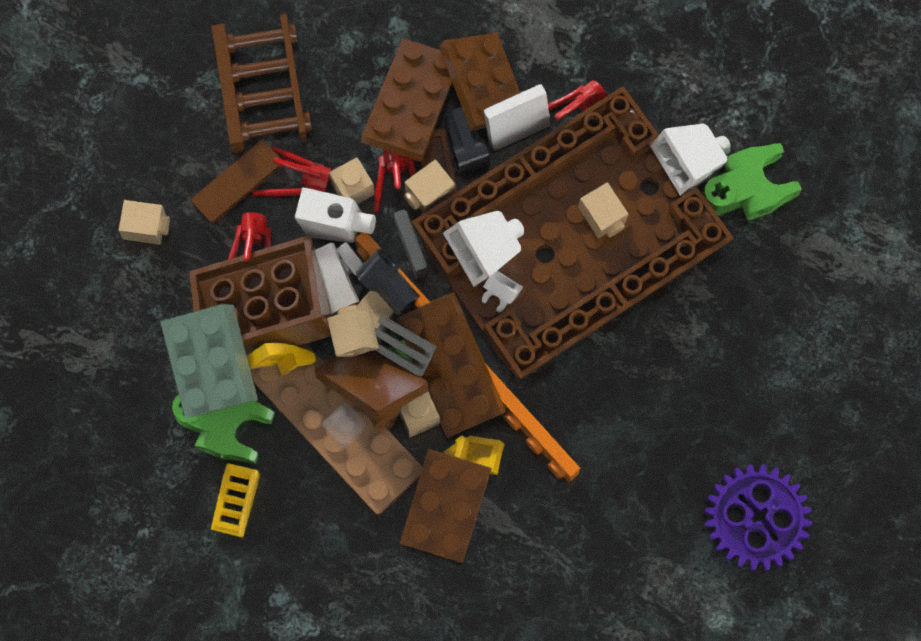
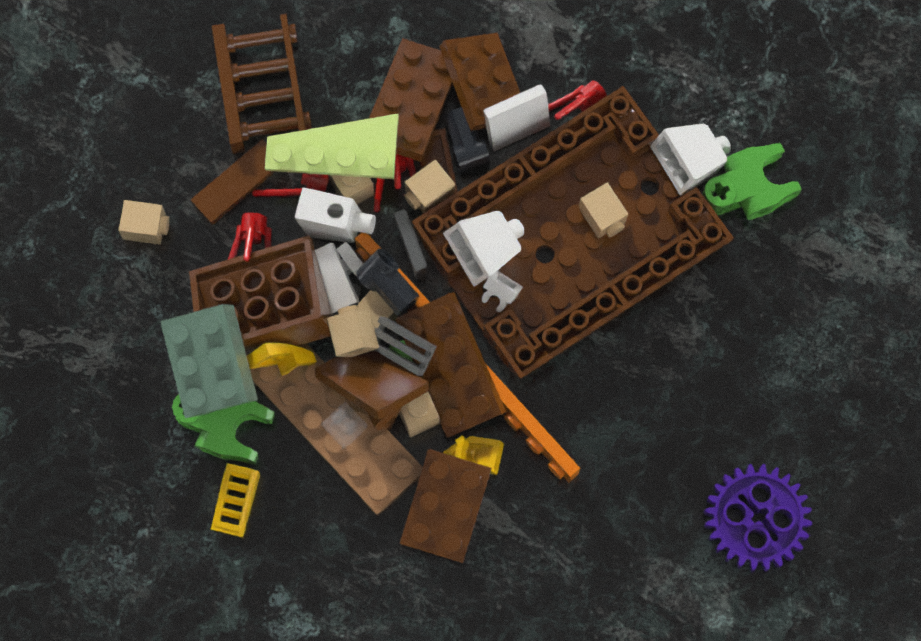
none -> yellowish green wing [265,114,399,179]

